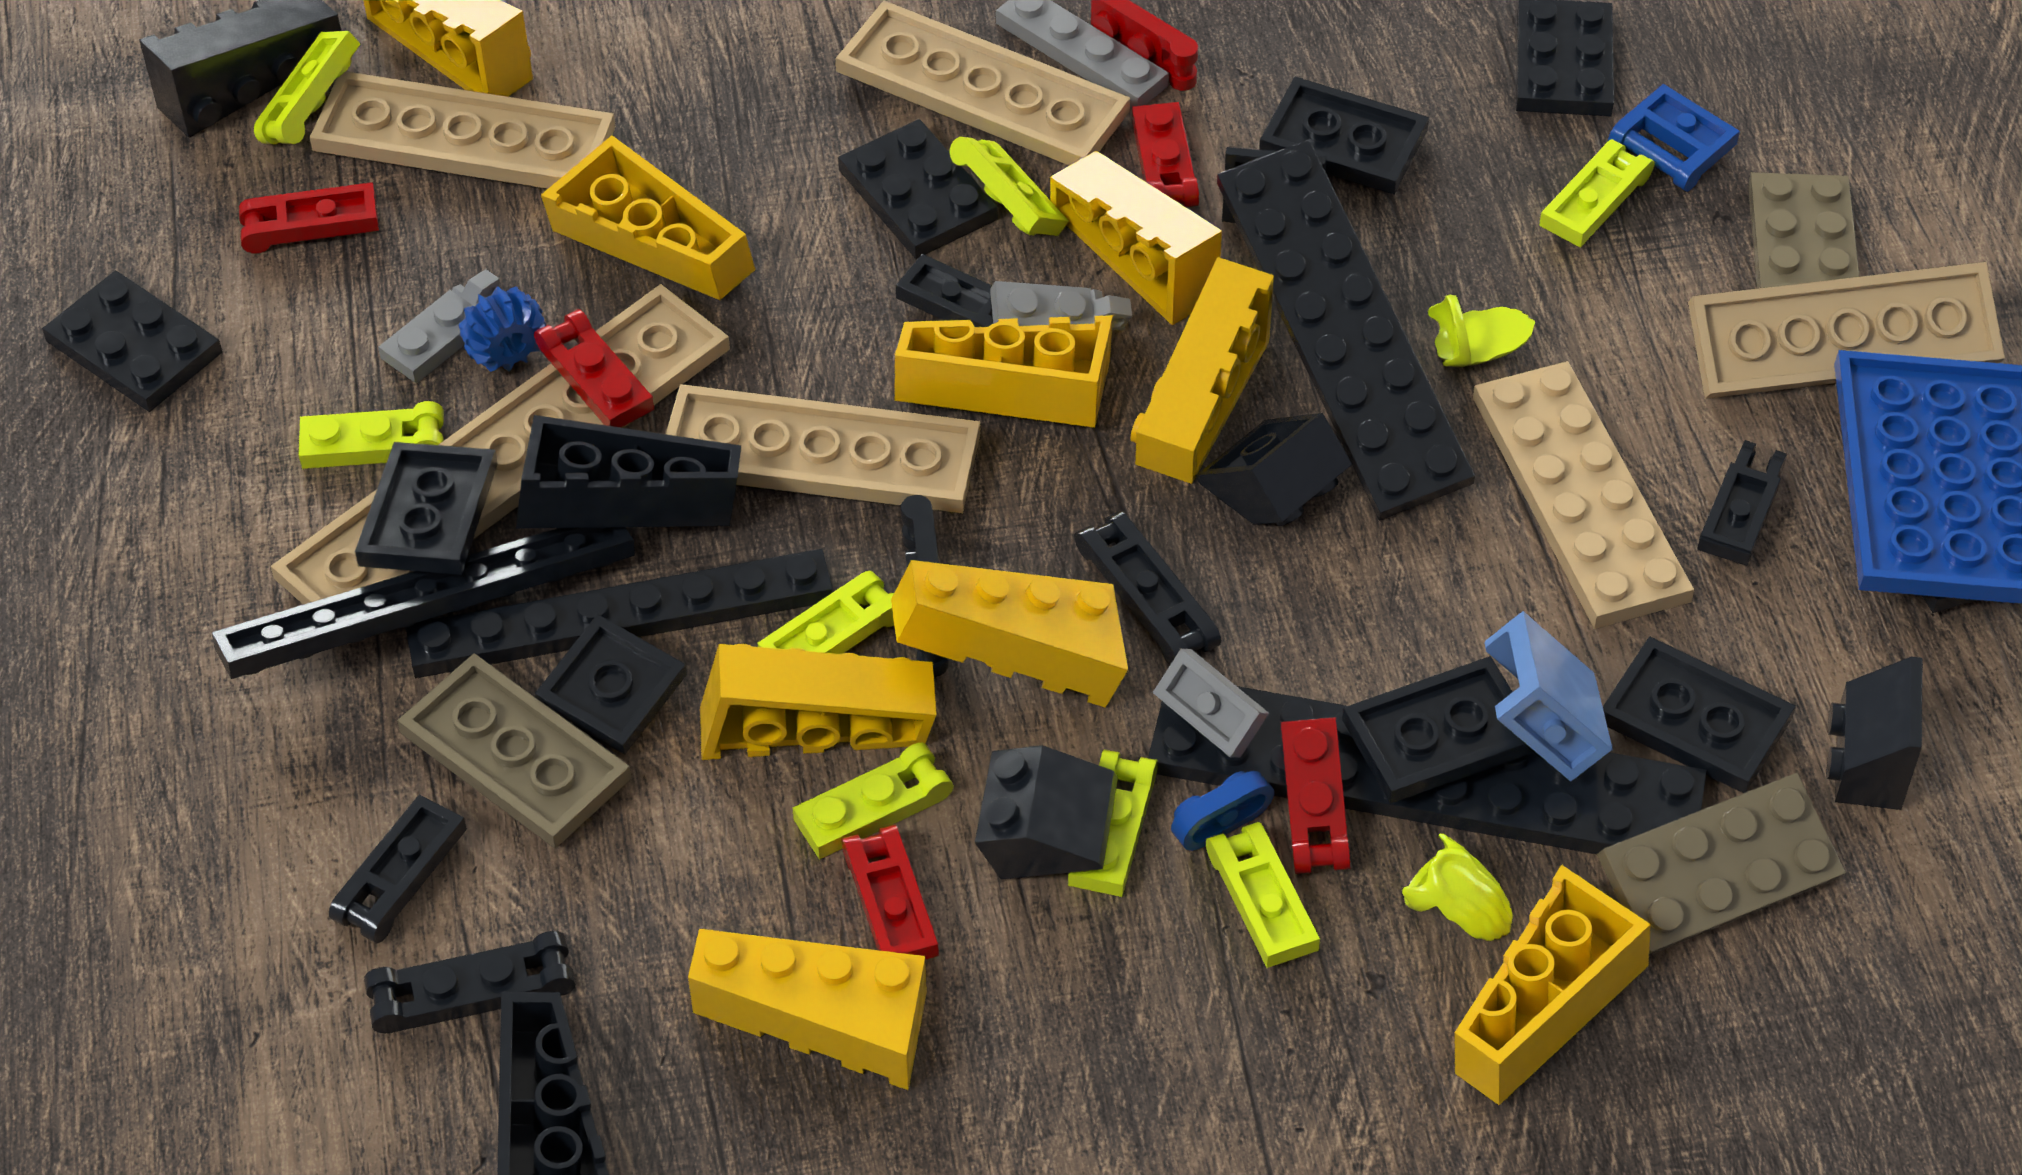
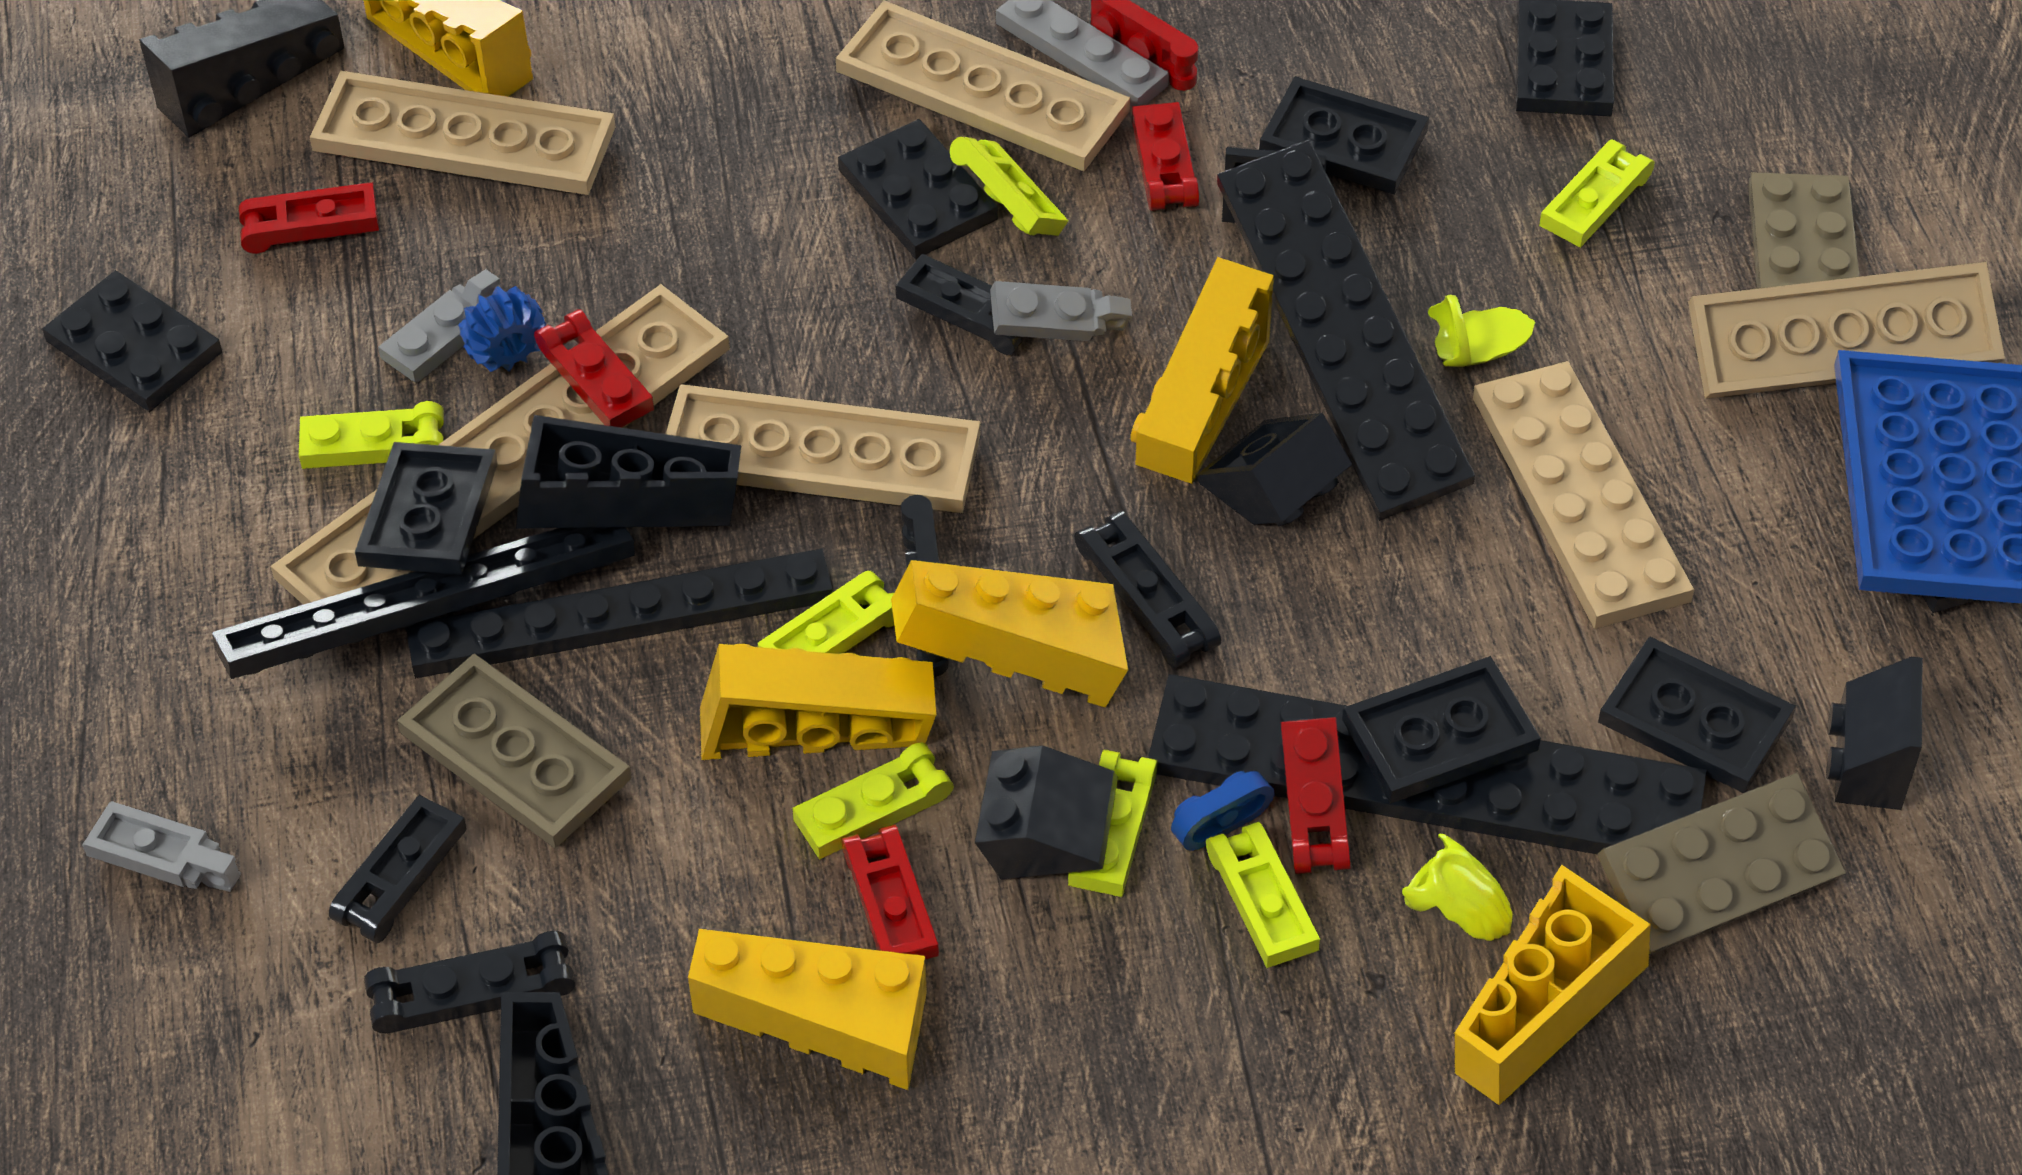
neon yellow plate [254,31,360,144] -> none
black plate [535,614,687,755] -> none
yellow wedge [541,135,755,300] -> none
yellow wedge [895,315,1113,428] -> none
yellow wedge [1050,151,1222,325] -> none
light grey plate [1153,648,1269,758] -> none
medium blue panel [1484,611,1613,781] -> none
blue plate [1608,84,1740,192] -> none
black hinge [1697,440,1787,566] -> none
none -> light grey hinge [82,801,241,892]

